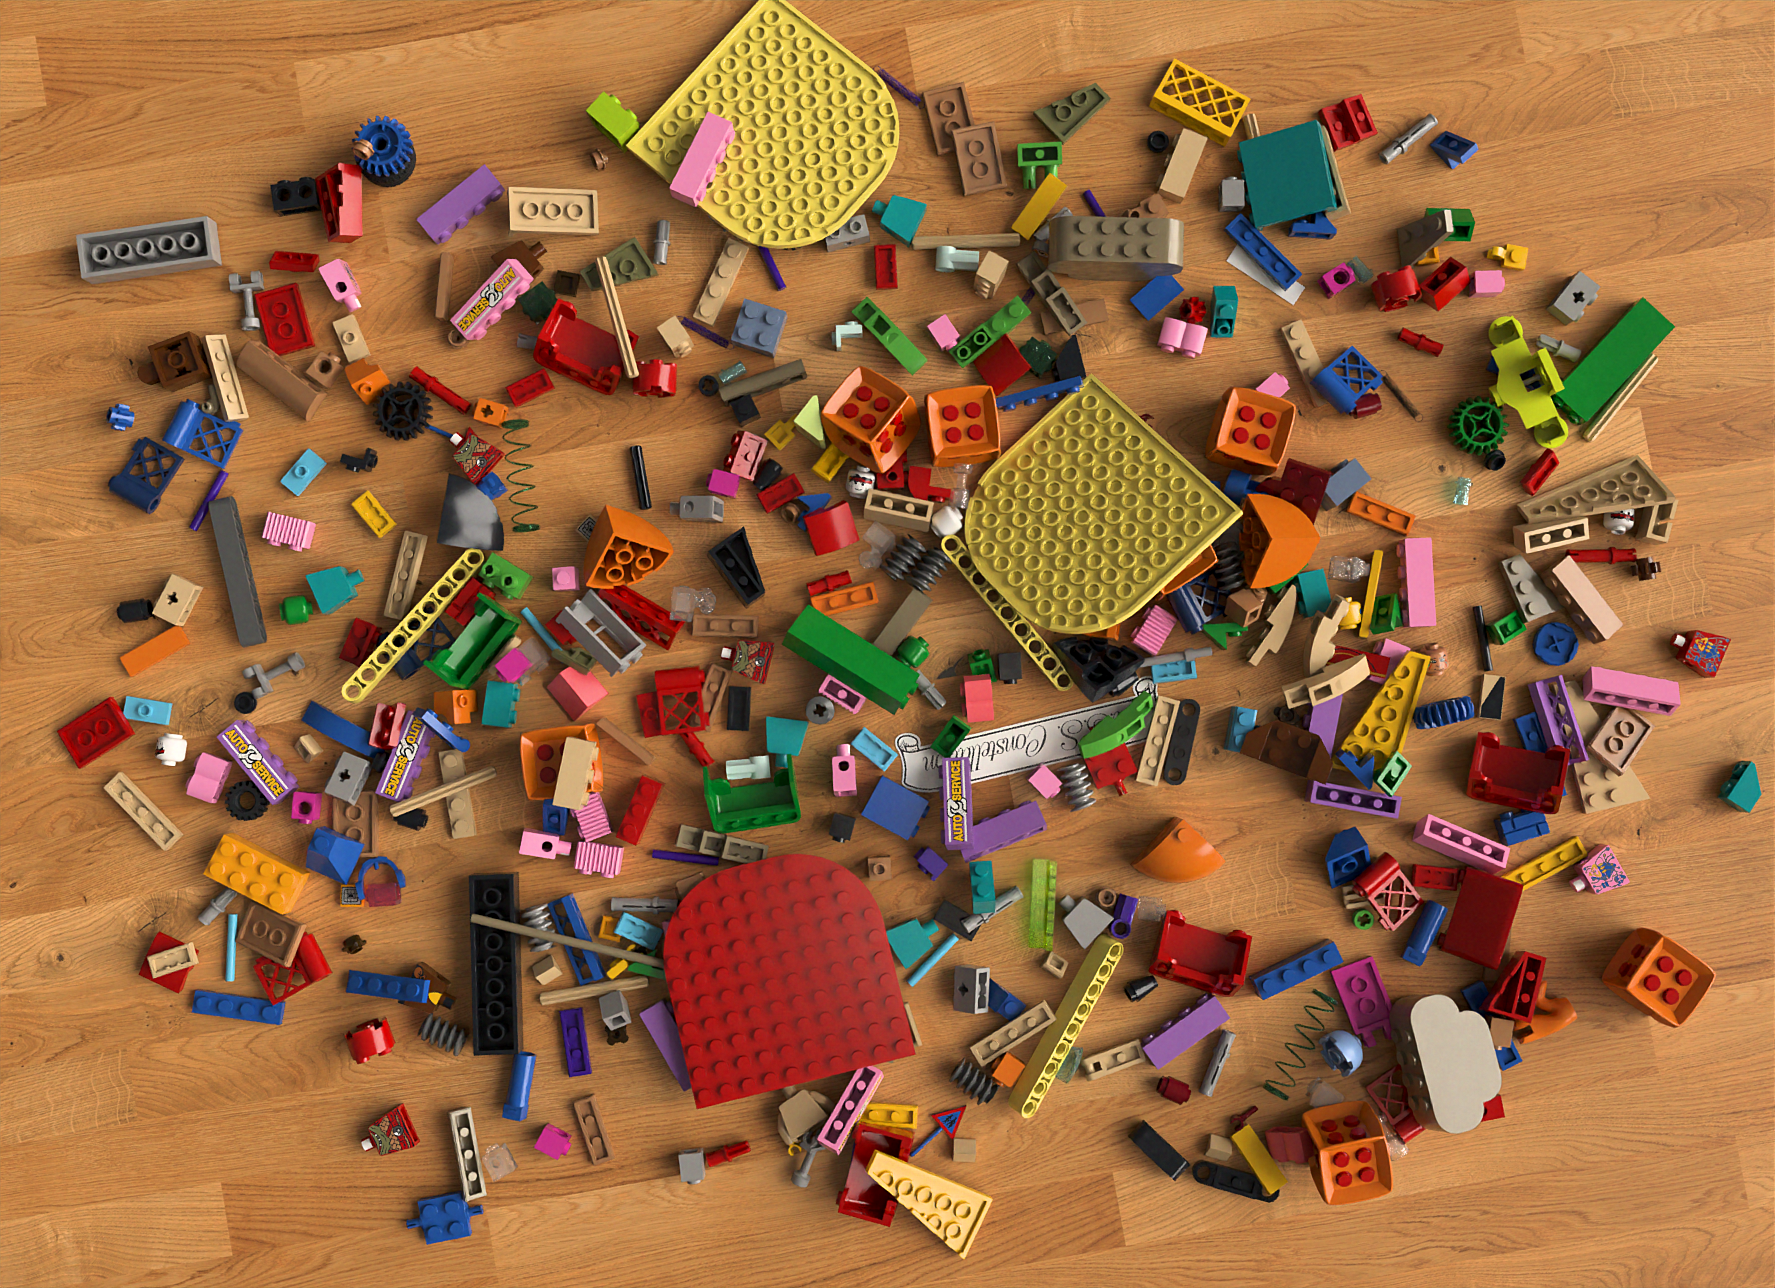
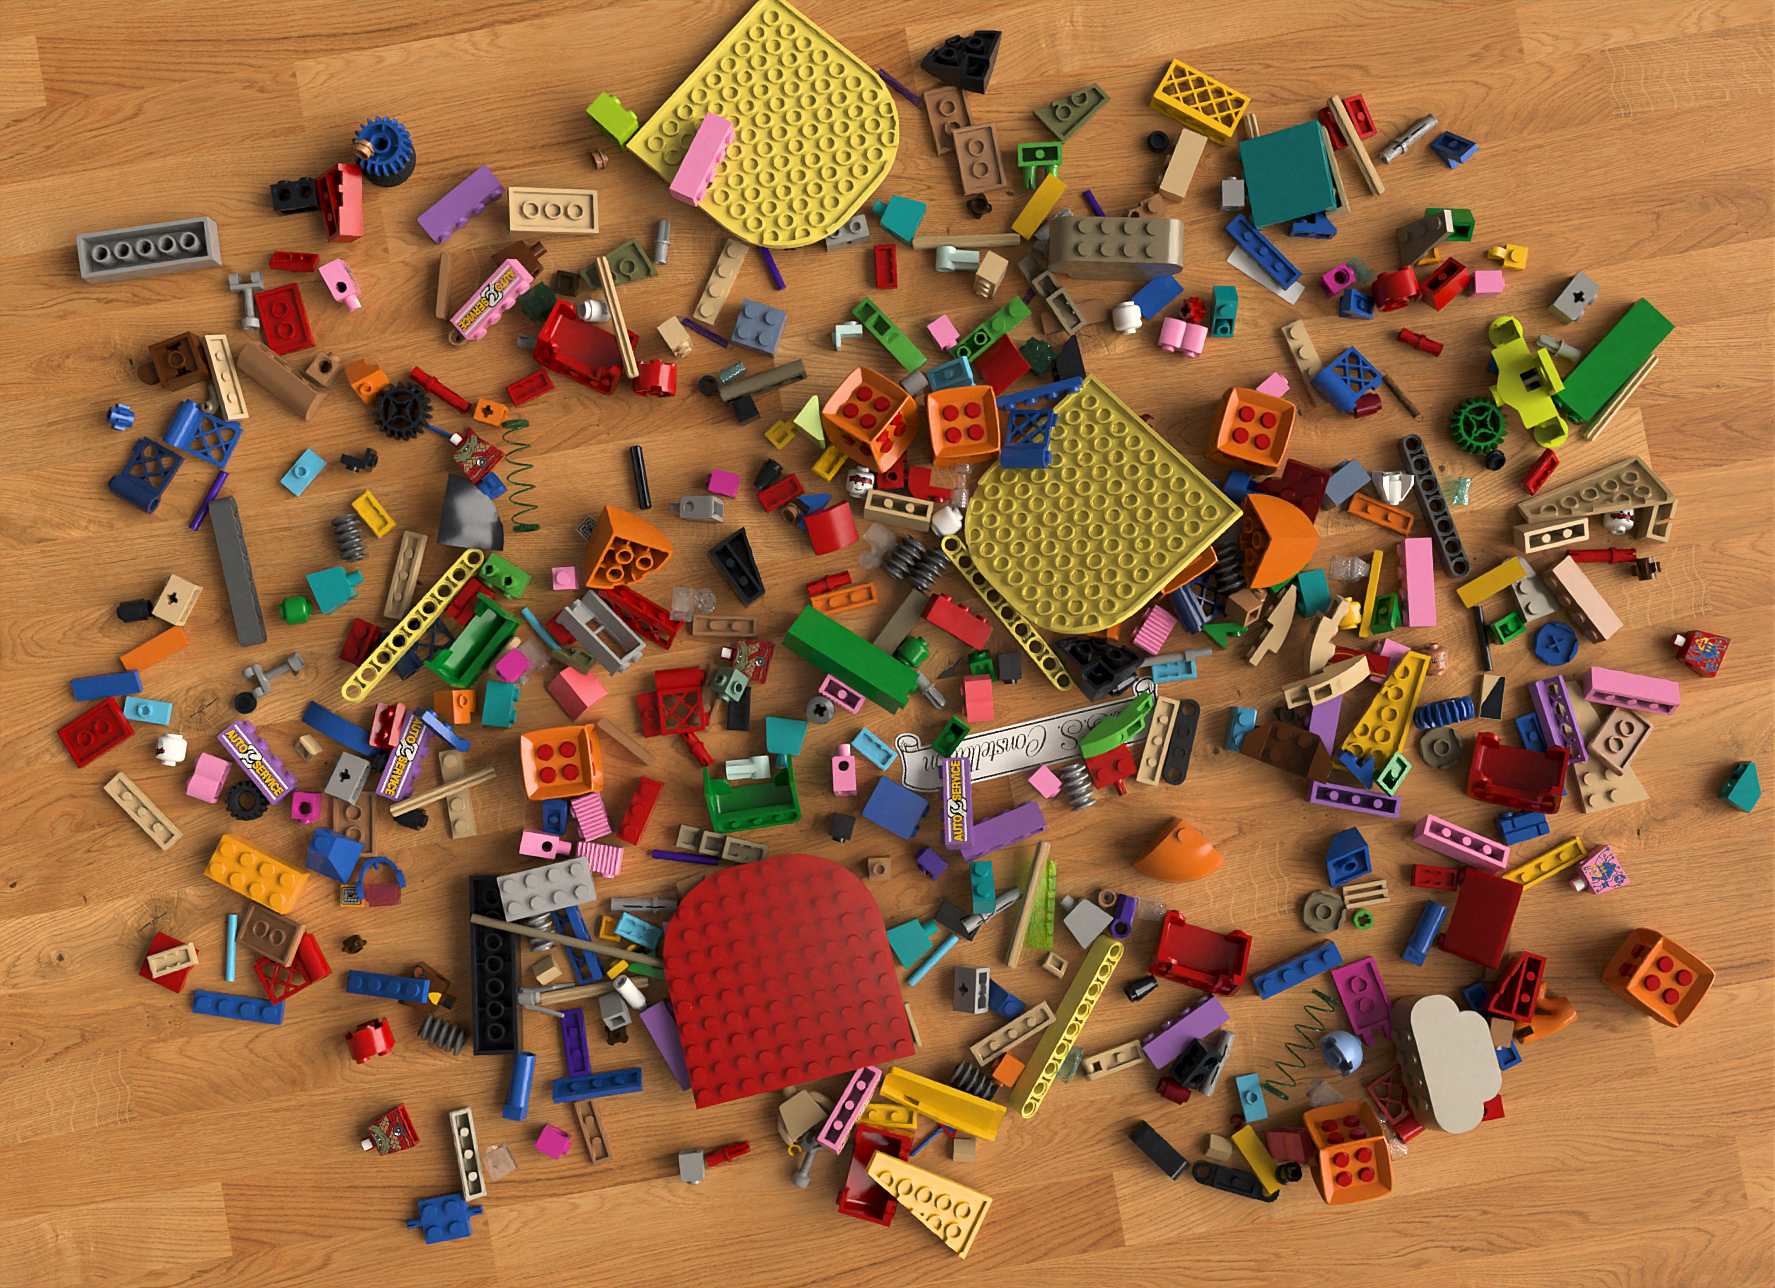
light grey axle [198,887,238,926] -> none
bright pink brick [261,512,316,552] -> none
tan plate [332,314,371,364] -> none
tan brick [552,737,599,810] -> none
bracket [723,430,768,481] -> none
red piece [1352,852,1424,931] -> none
none -> blue tile [70,669,143,701]
none -> dark grey piece [331,514,370,562]
none -> light grey brick [497,854,597,922]
none -> light grey plant [518,982,575,1018]
none -> blue plate [552,1067,643,1104]
none -> white brick [578,300,610,323]
none -> white cylinder [613,975,647,1011]
none -> sand green brick [710,666,749,703]
none -> yellow piece [879,1066,1007,1142]
none -> light grey piece [899,368,928,398]
none -> black brick [920,30,1002,94]
none -> red brick [920,593,993,651]
none -> medium azure plate [926,356,976,392]
none -> dark brown plate [966,193,992,219]
none -> blue piece [1000,409,1058,469]
none -> tan axle [1004,840,1051,968]
none -> white head [1112,302,1142,335]
none -> black brick [1168,1038,1223,1090]
none -> medium azure plate [1234,1073,1268,1122]
none -> black bush [1275,1162,1302,1185]
none -> dark tan tile [1301,889,1346,934]
none -> tan axle [1327,95,1385,196]
none -> blue slope [1339,289,1375,320]
none -> white brick [1372,469,1414,505]
none -> dark grey beam [1397,434,1470,579]
none -> dark tan tile [1418,726,1464,770]
none -> yellow tile [1456,556,1527,609]

